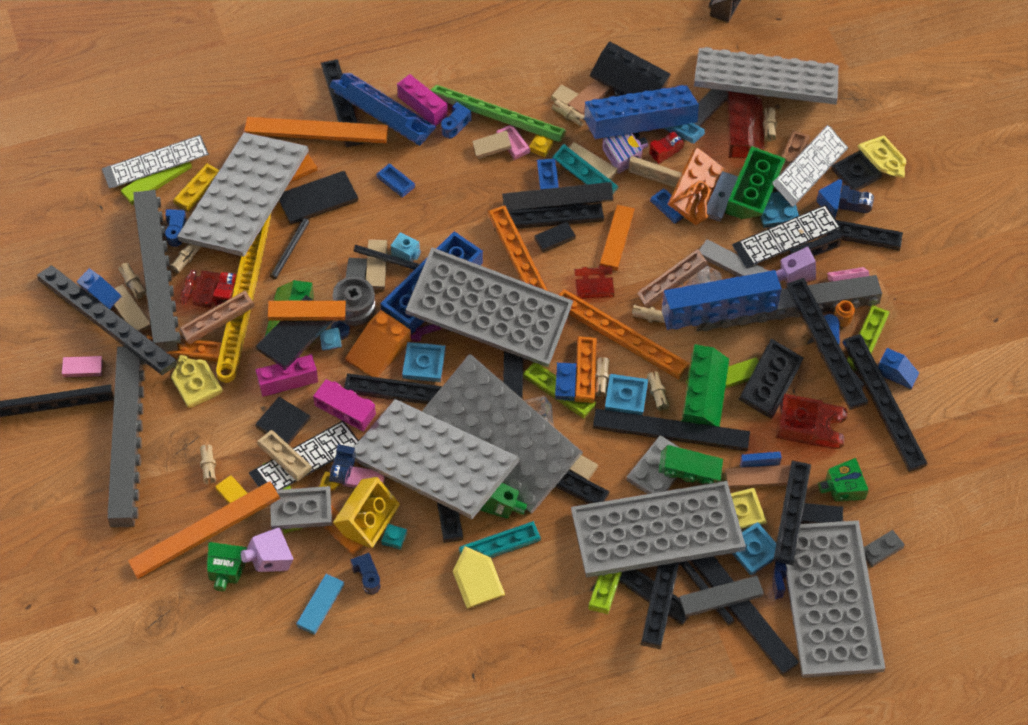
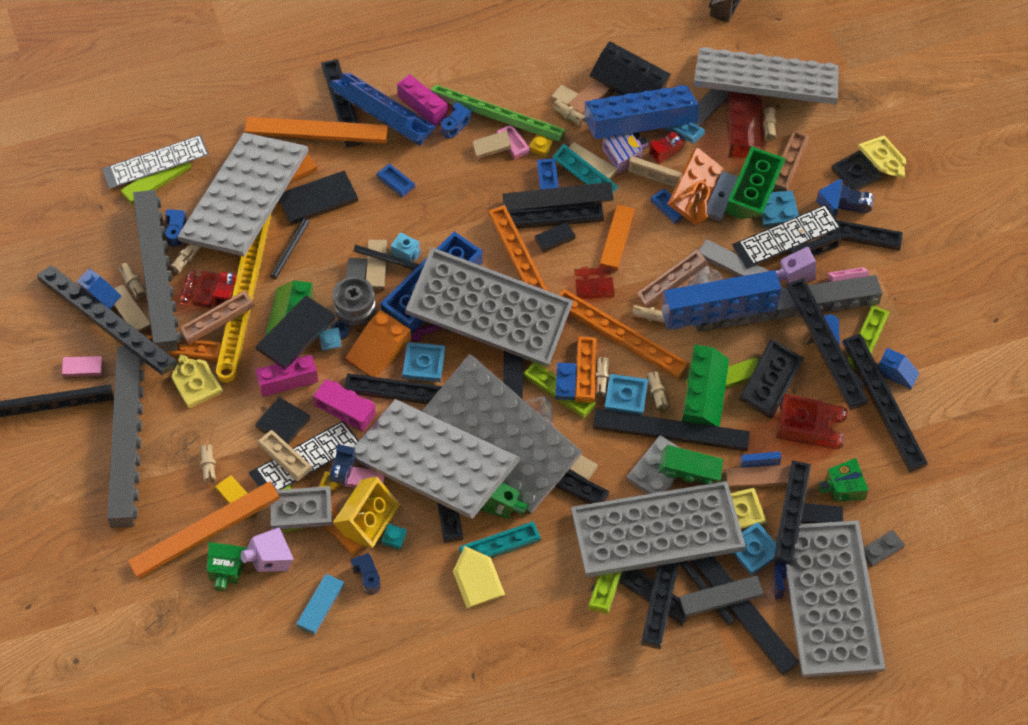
yellow tile [173,163,220,212] -> none
orange tile [268,301,346,321] -> none
sticker [772,125,848,207] -> none
orange brick [834,300,855,327] -> none

